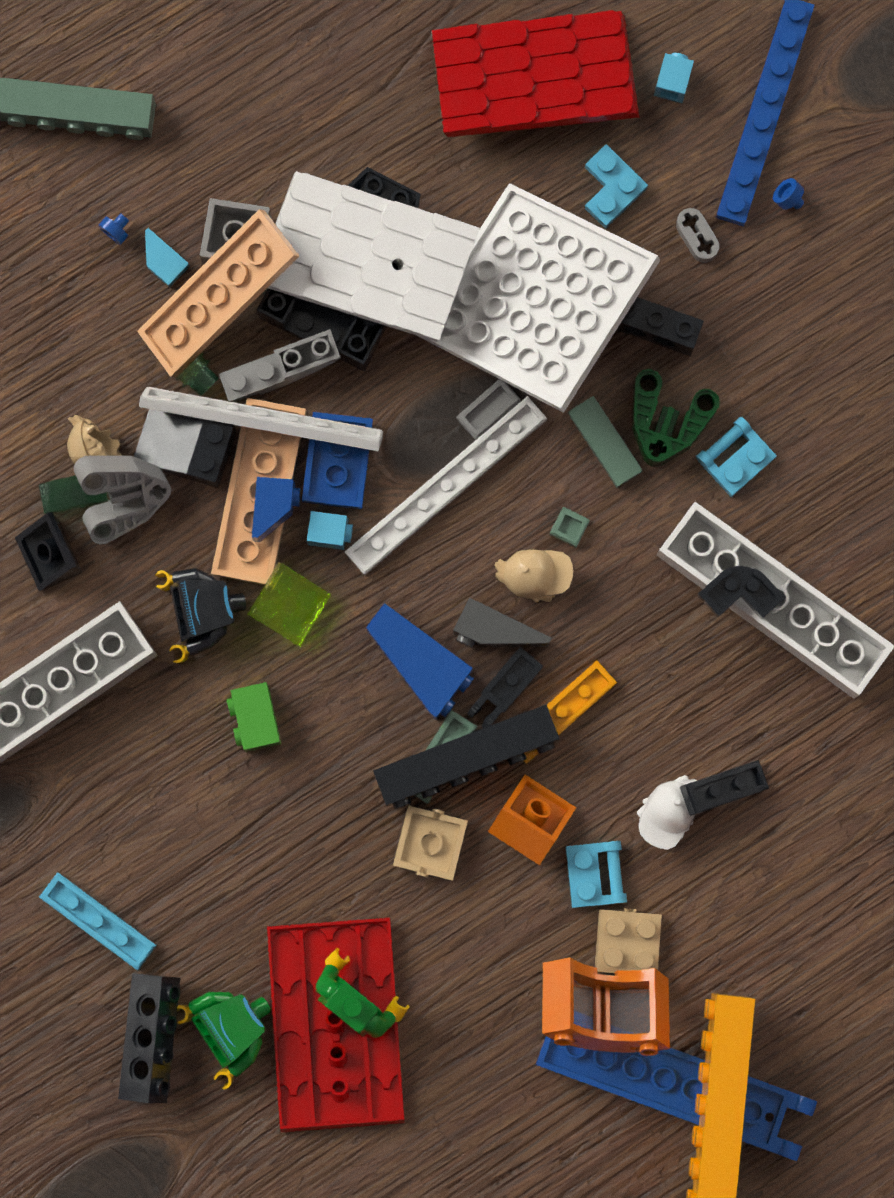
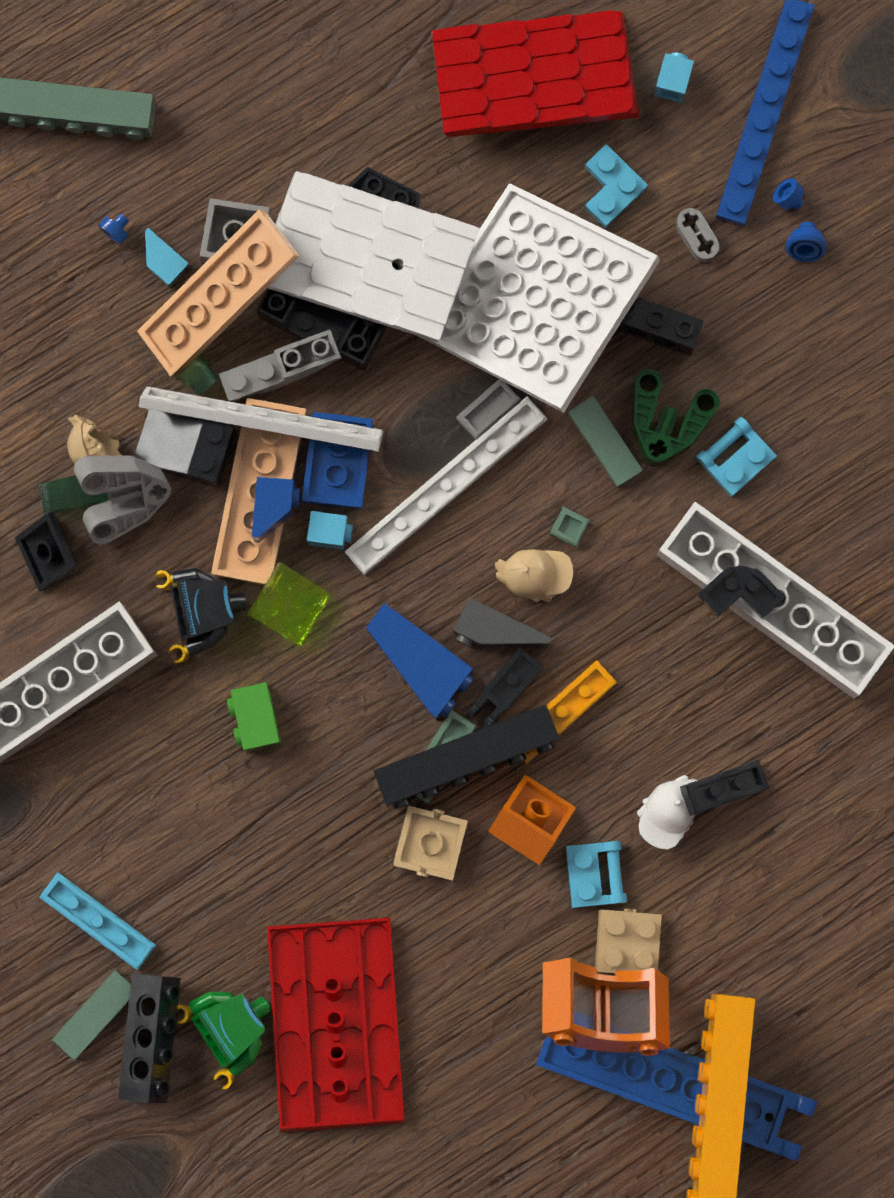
green torso [316,948,409,1038] -> none
none -> sand green tile [52,970,131,1061]
none -> blue brick [785,222,827,262]

